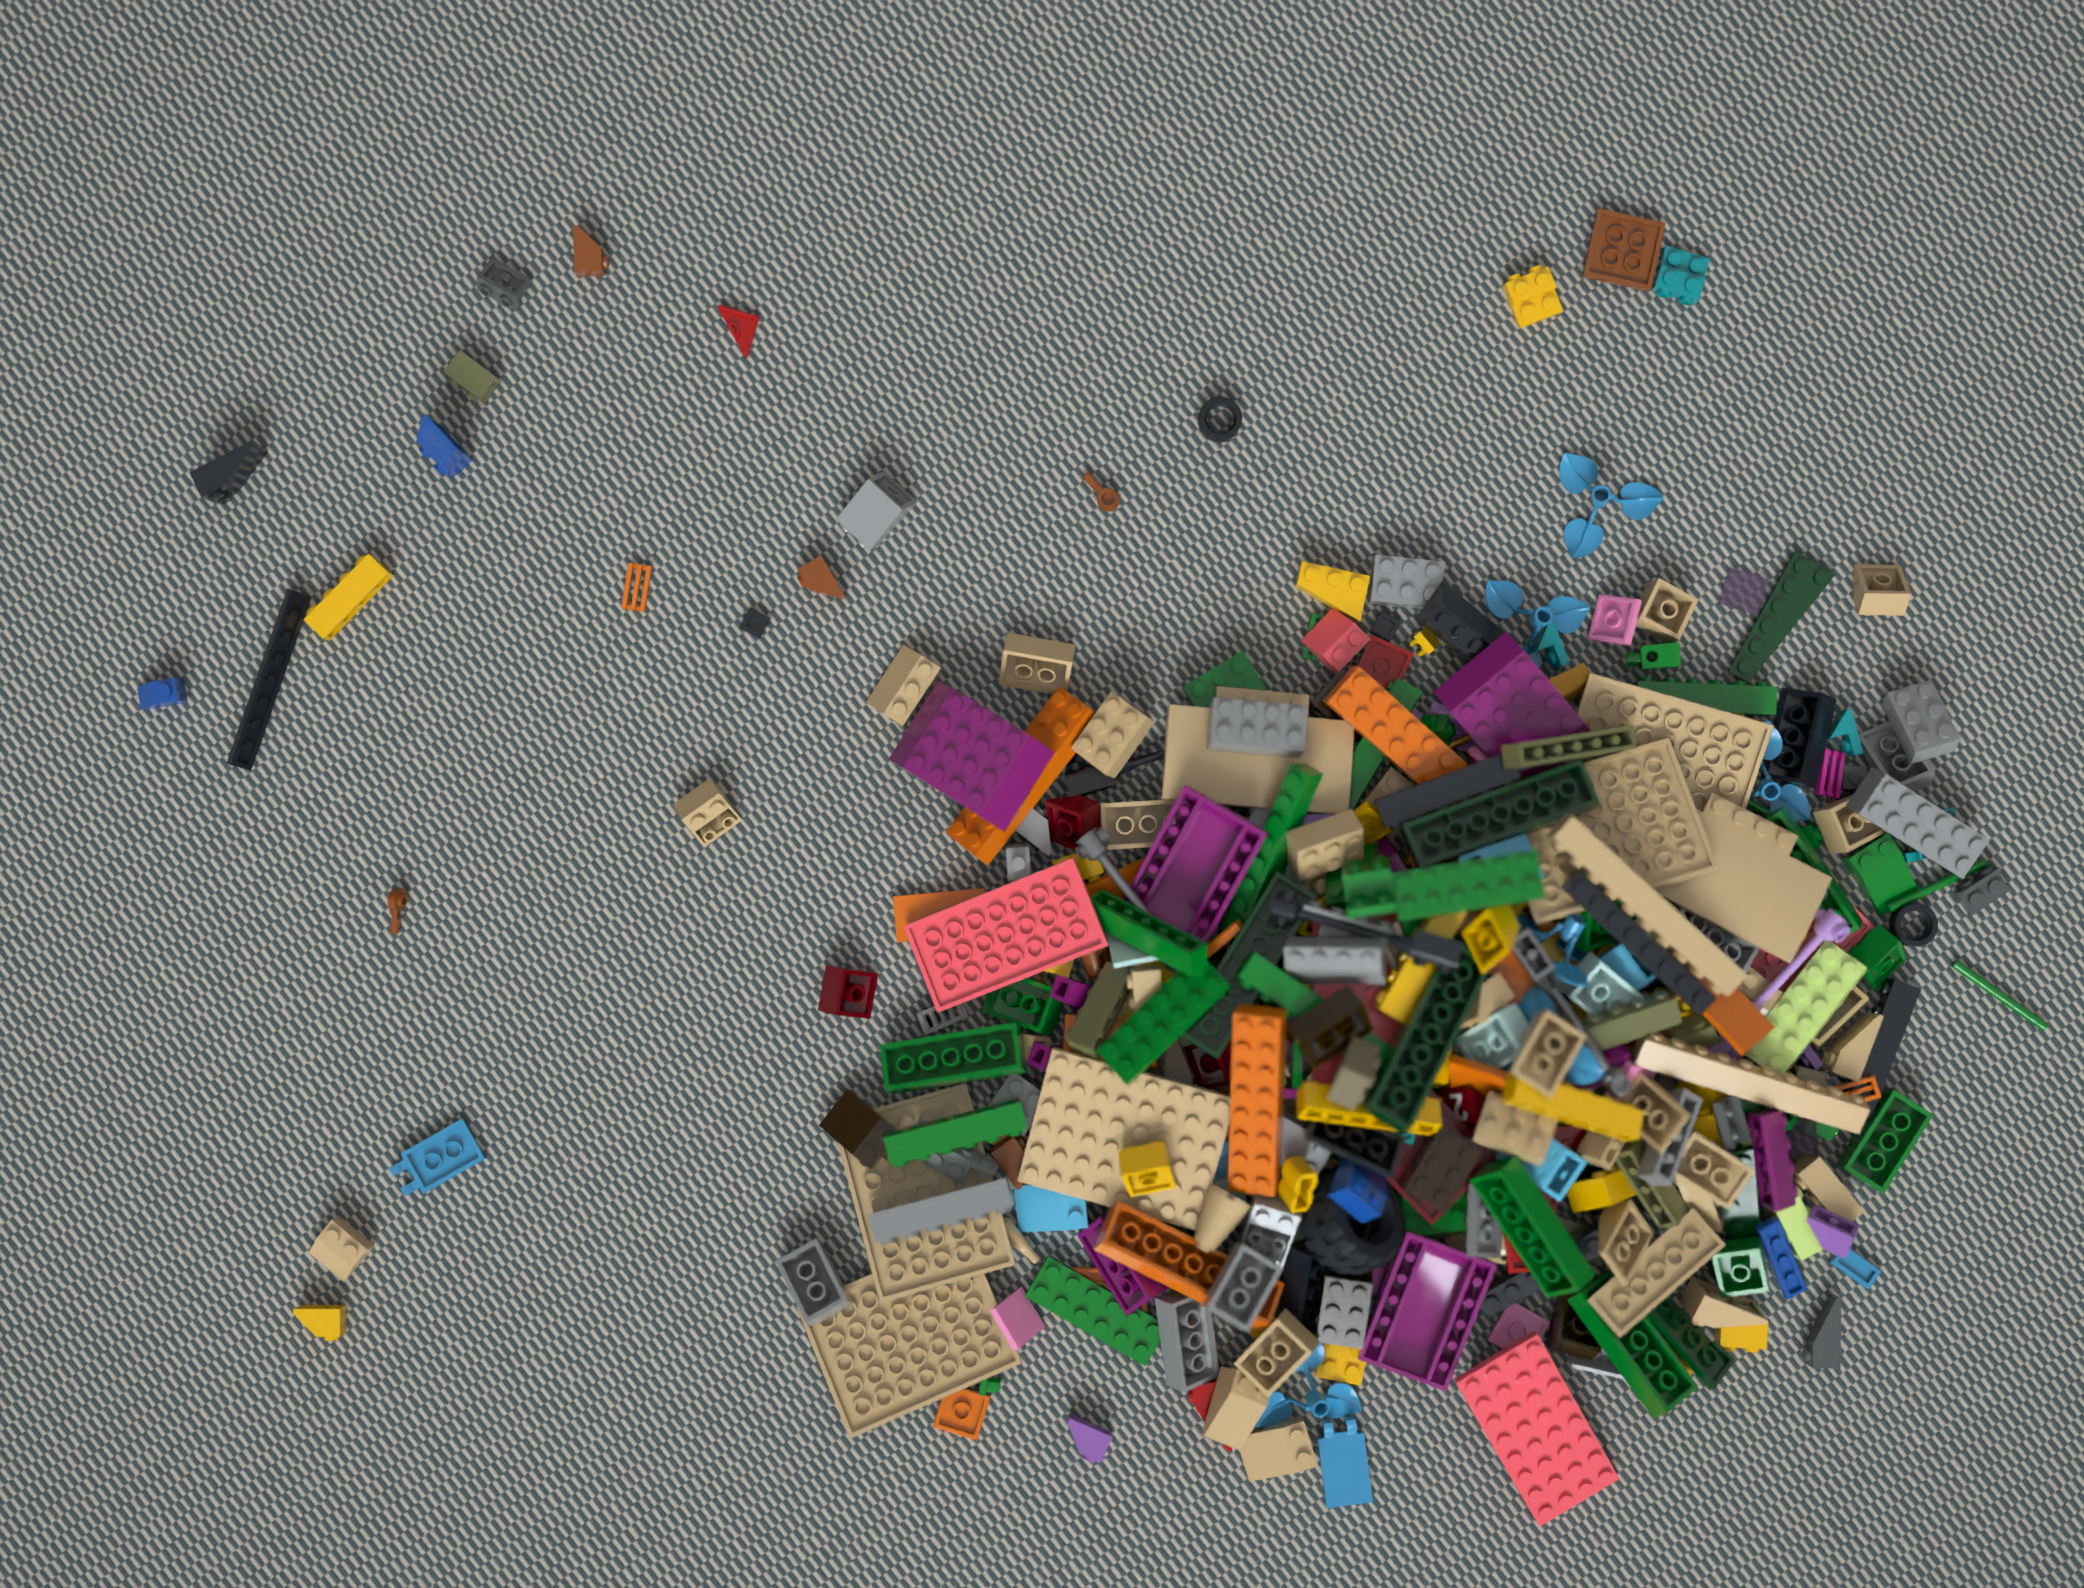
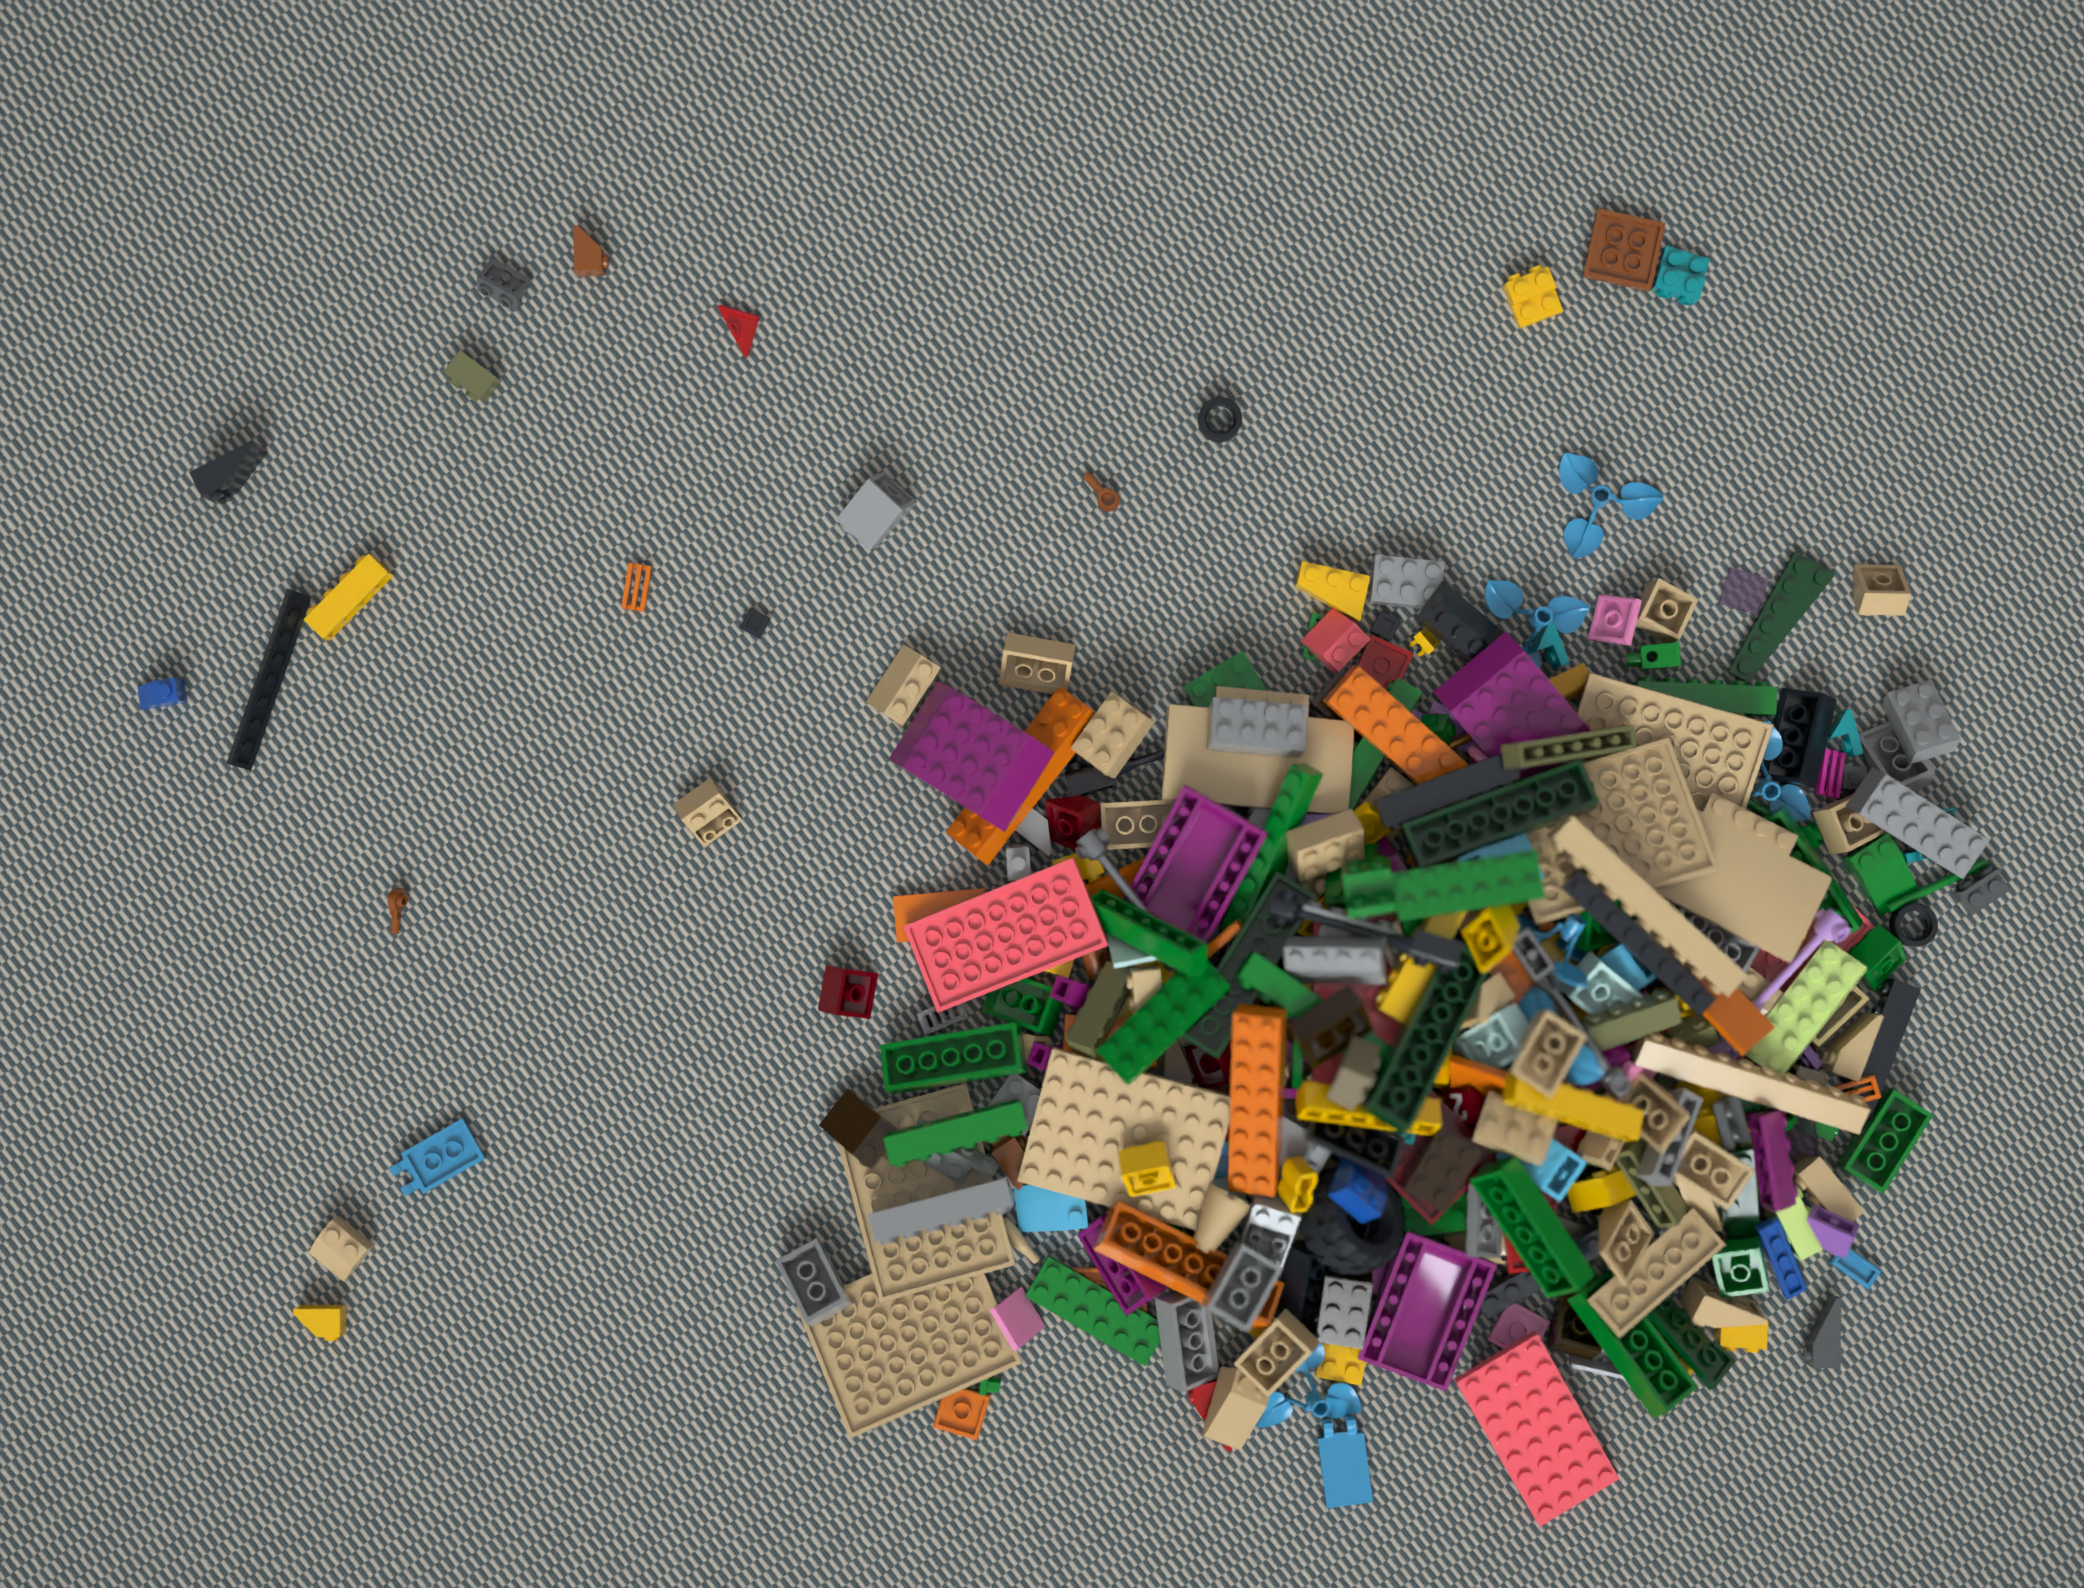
blue slope [416,414,473,479] -> none
dark orange slope [797,555,846,600] -> none
medium lavender slope [1067,1413,1112,1463] -> none
tan slope [1239,1415,1318,1482] -> none
green axle [1951,959,2049,1031] -> none

